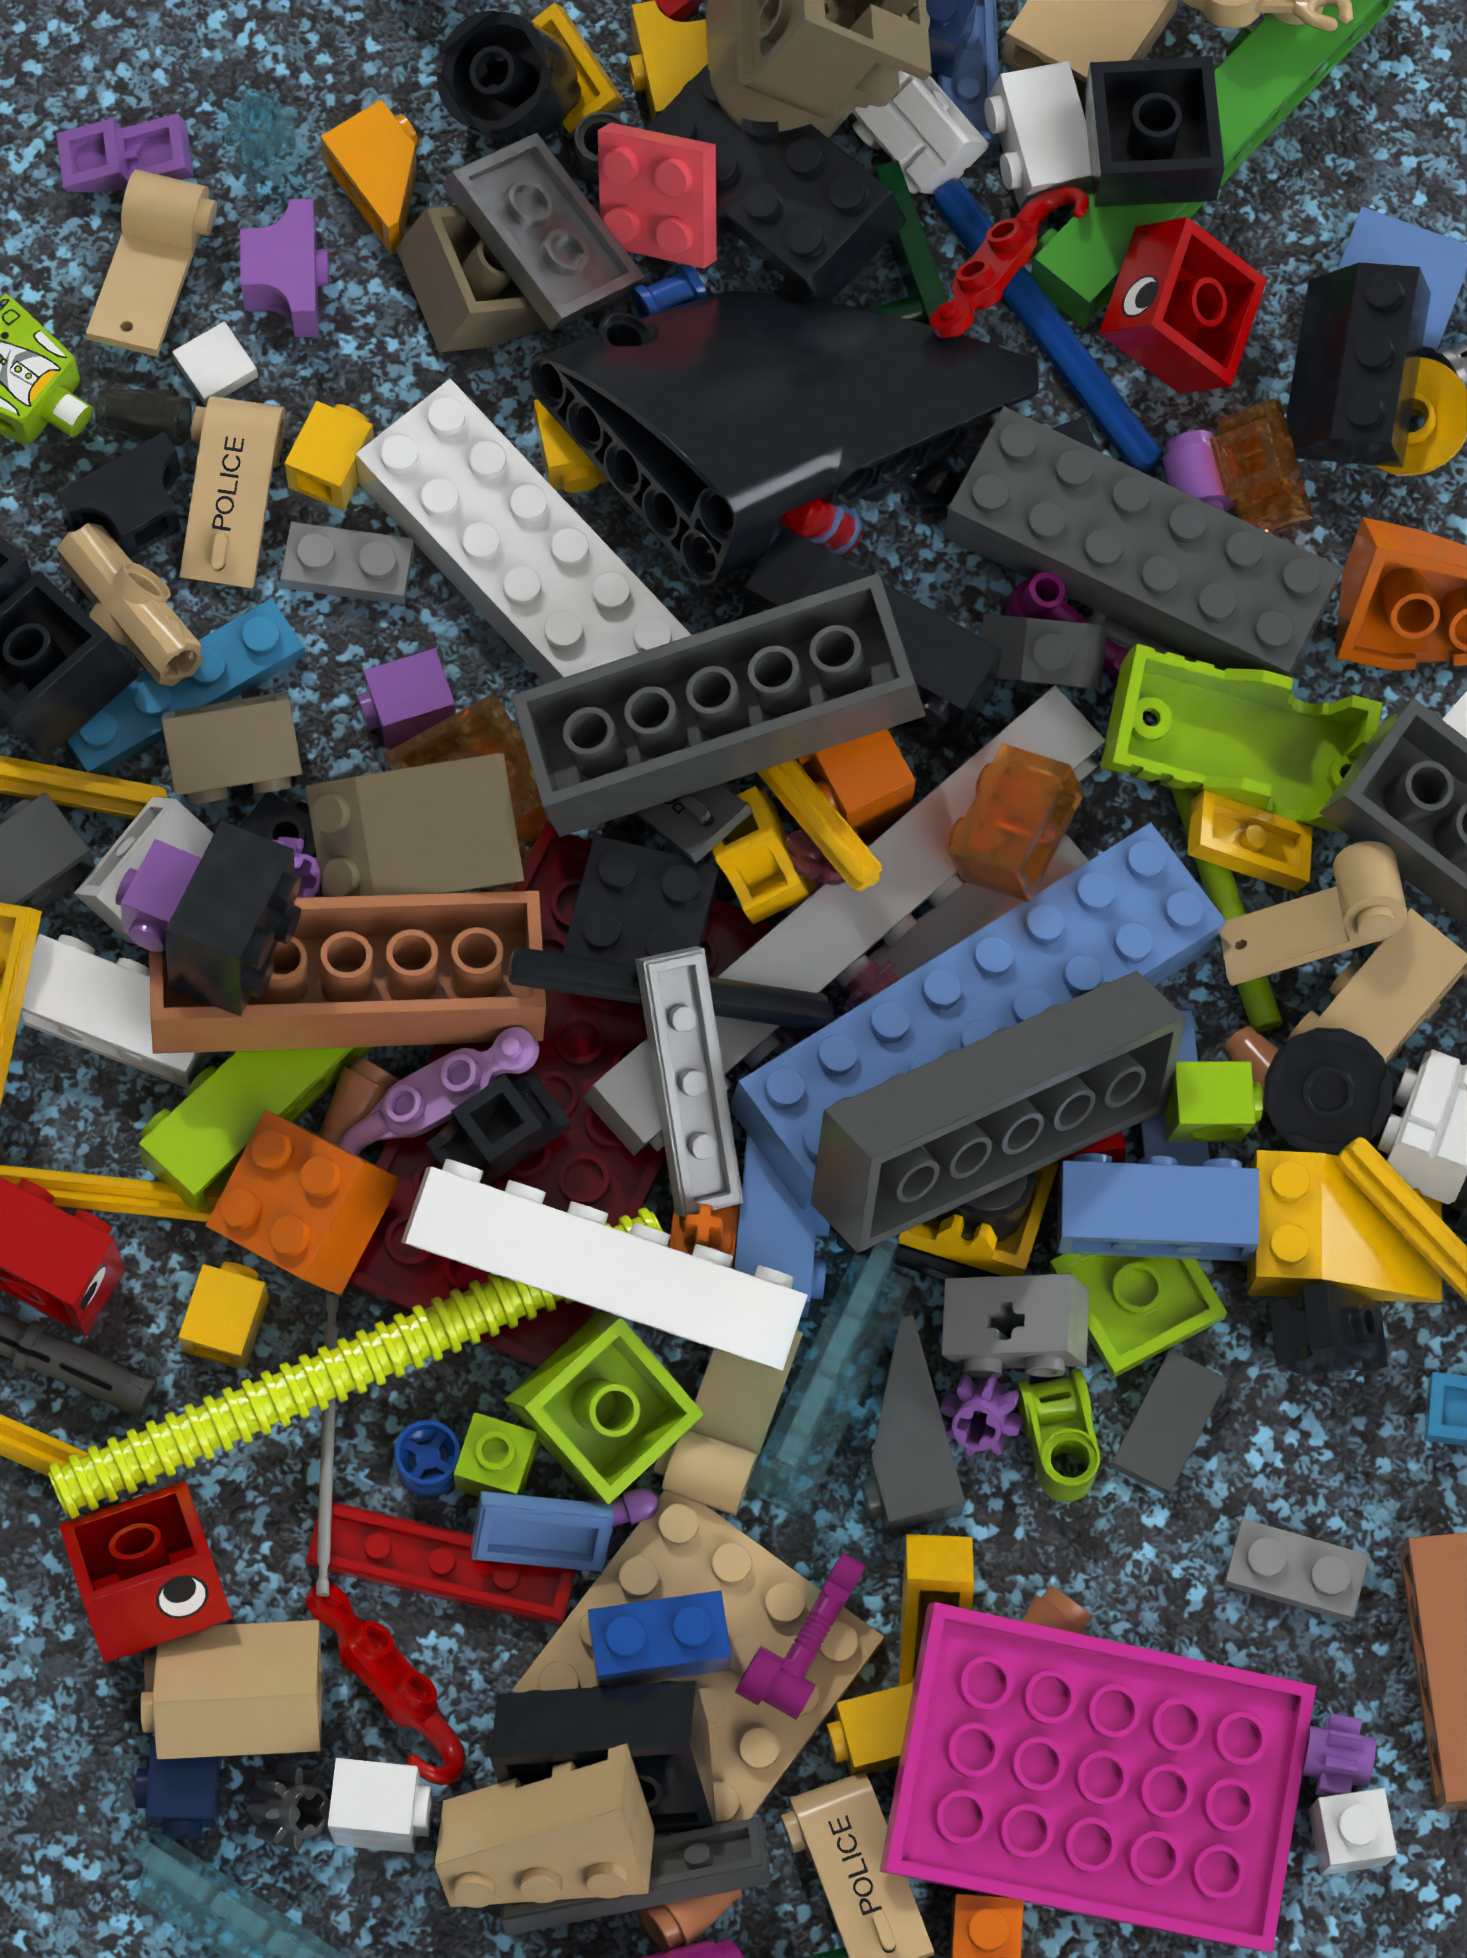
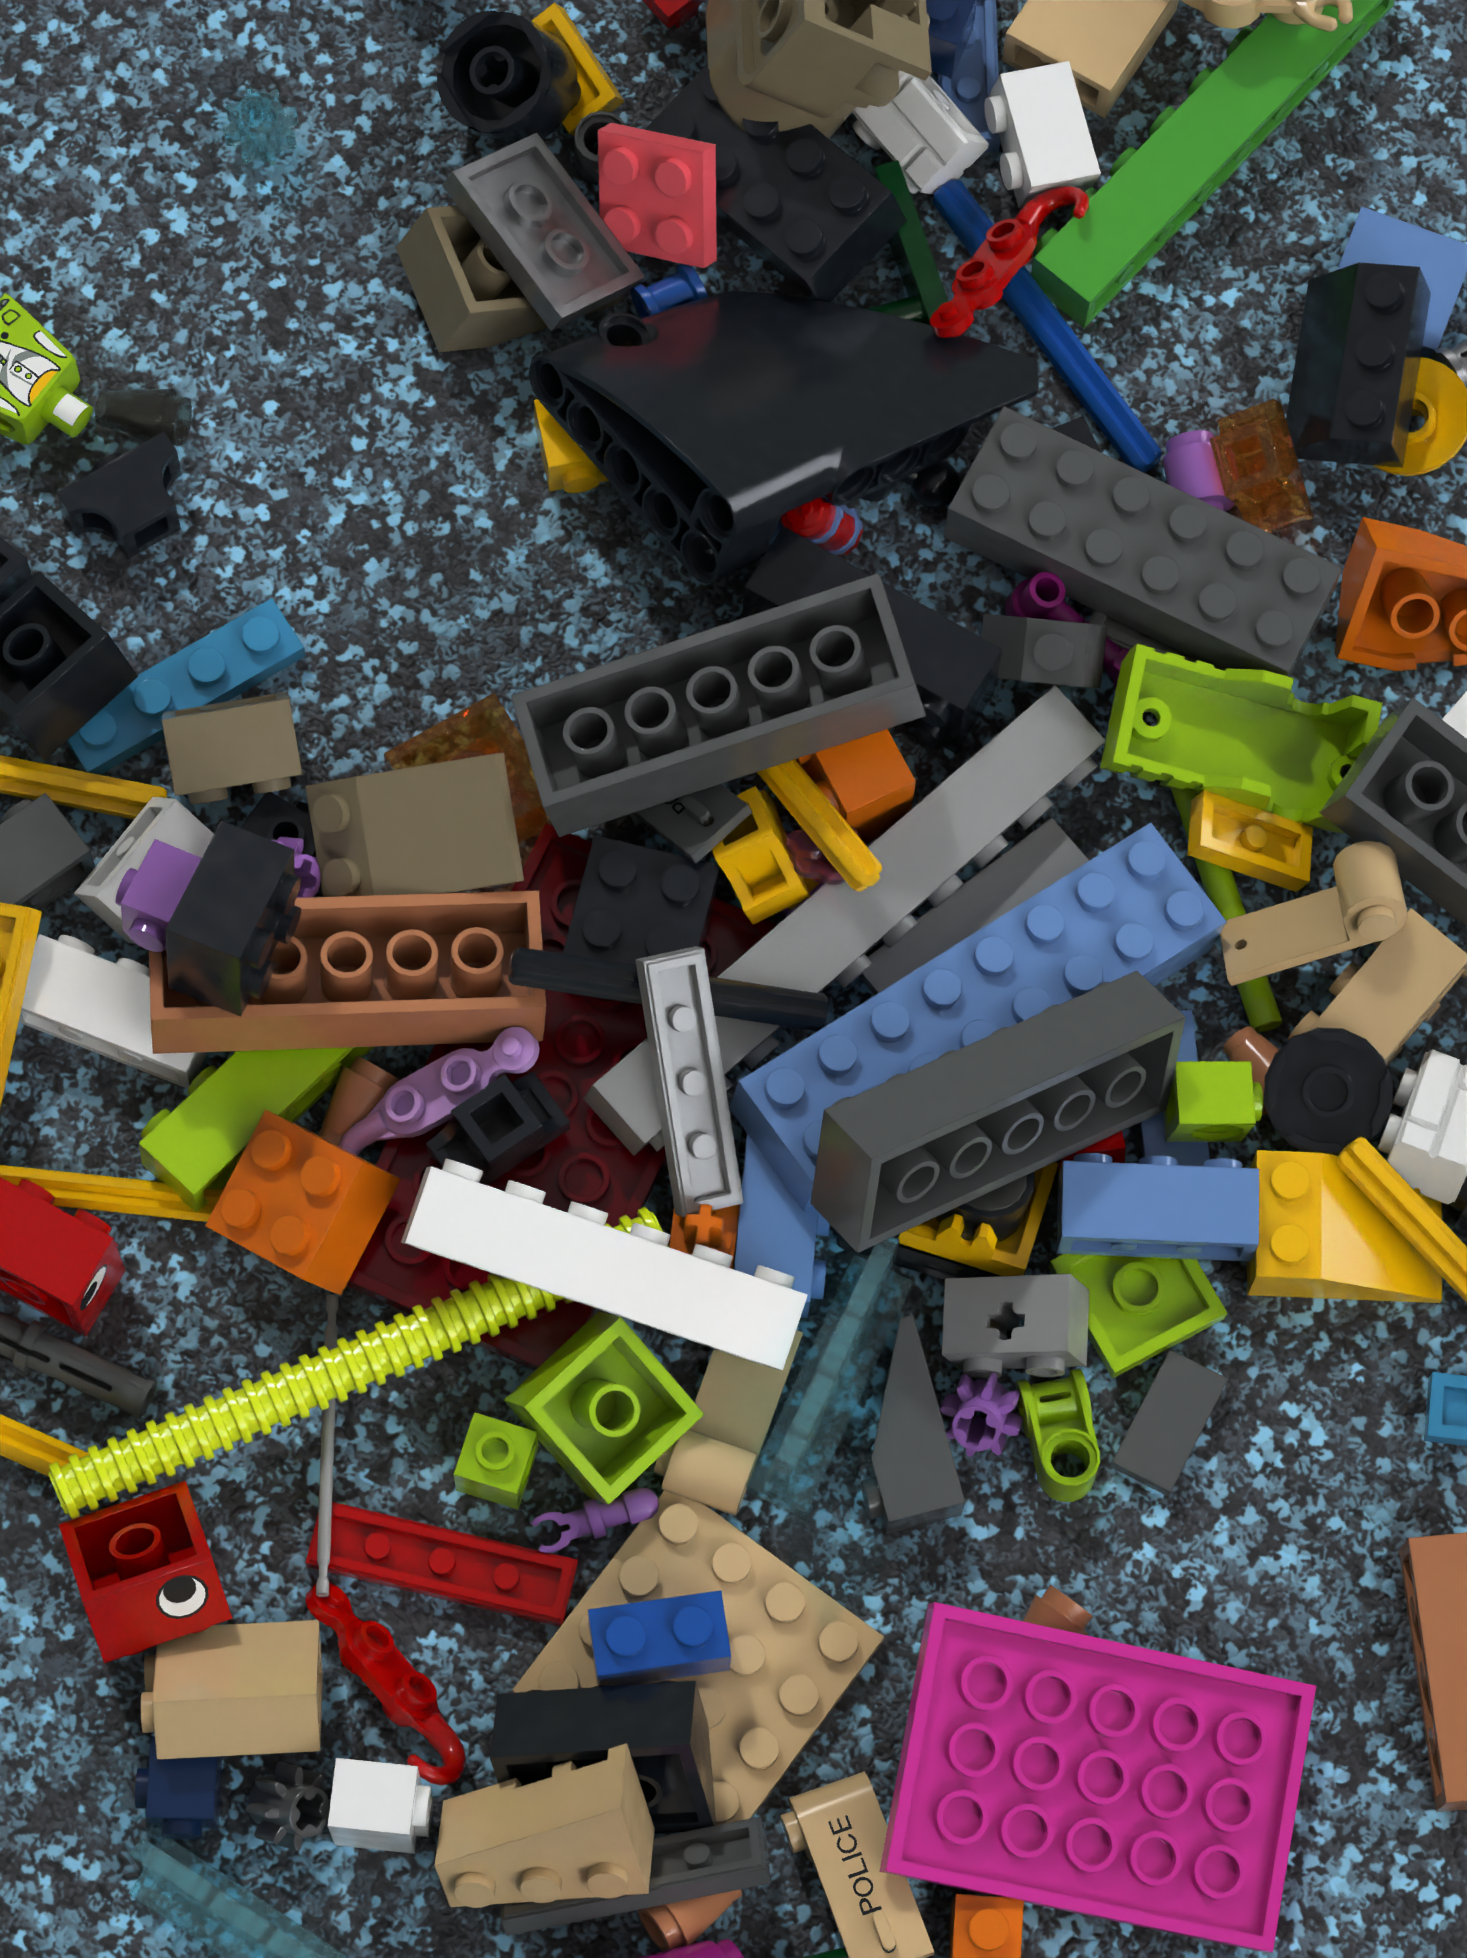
medium lavender slope [56,113,194,192] -> none
tan piece [57,523,204,686] -> none
tan door [86,169,217,357] -> none
white tile [172,321,258,407] -> none
yellow brick [178,1261,269,1370] -> none
tan door [179,396,286,589] -> none
medium lavender brick [240,199,329,337] -> none
light grey plate [281,522,414,605] -> none
yellow brick [284,401,374,511] -> none
light orange slope [320,99,420,254] -> none
white brick [355,379,691,684] -> none
medium lavender brick [357,648,457,748] -> none
blue wheel [395,1420,460,1498] -> none
medium blue tile [471,1491,614,1572] -> none
yellow brick [628,0,708,122] -> none
magenta brick [734,1553,866,1720] -> none
yellow brick [826,1682,914,1776] -> none
clear pink plate [844,959,900,1009] -> none
yellow slope [899,1534,974,1686] -> none
clear orange brick [947,743,1084,903] -> none
black brick [1084,56,1225,207] -> none
red brick [1099,217,1267,394] -> none
light grey plate [1223,1518,1370,1622] -> none
black brick [1269,1282,1388,1376] -> none
medium lavender gear [1302,1713,1376,1797] -> none
white brick [1308,1788,1397,1876] -> none

